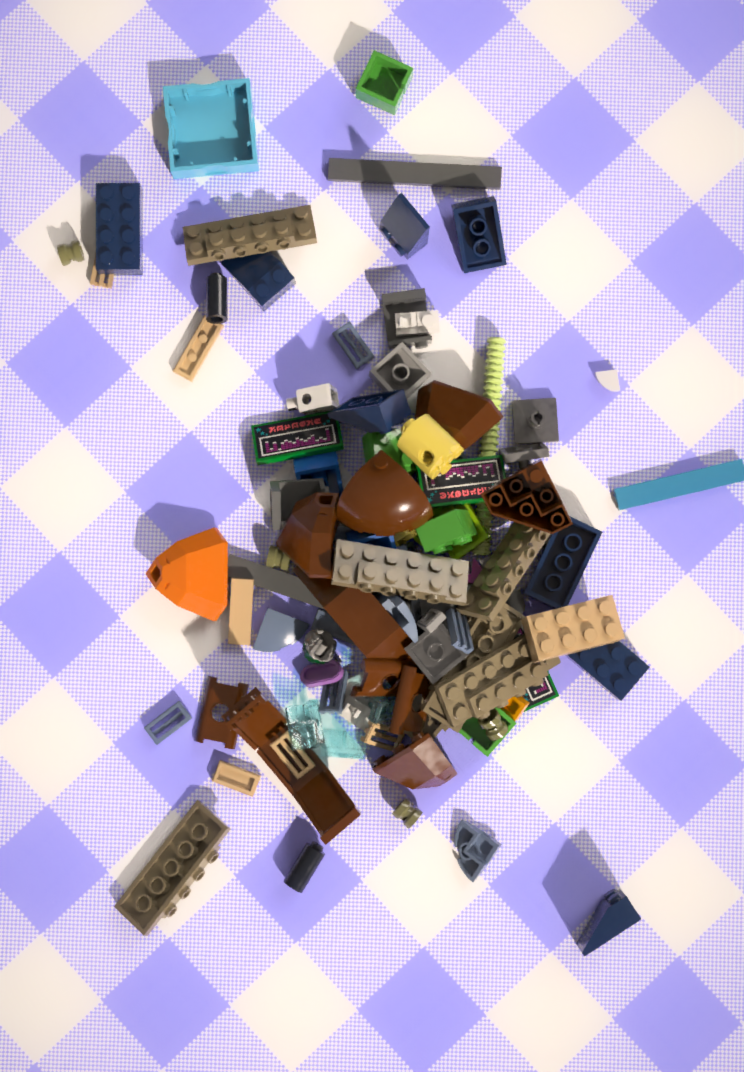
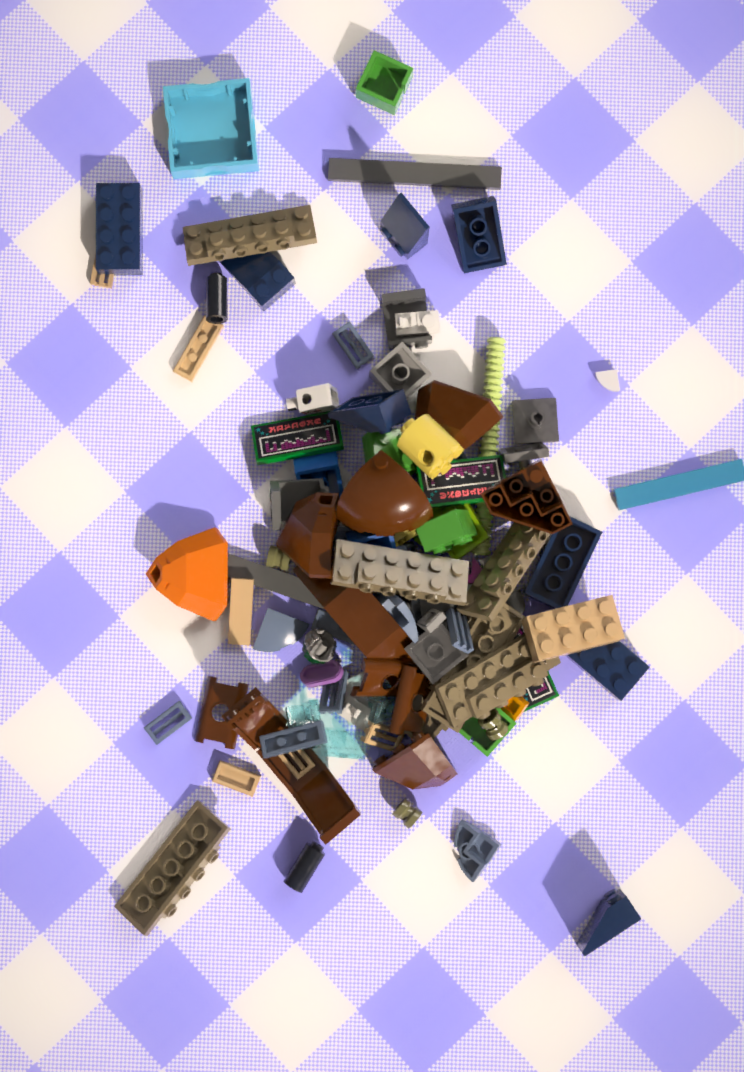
olive wheel [57,240,85,266] -> none
none -> sand blue tile [259,720,328,758]

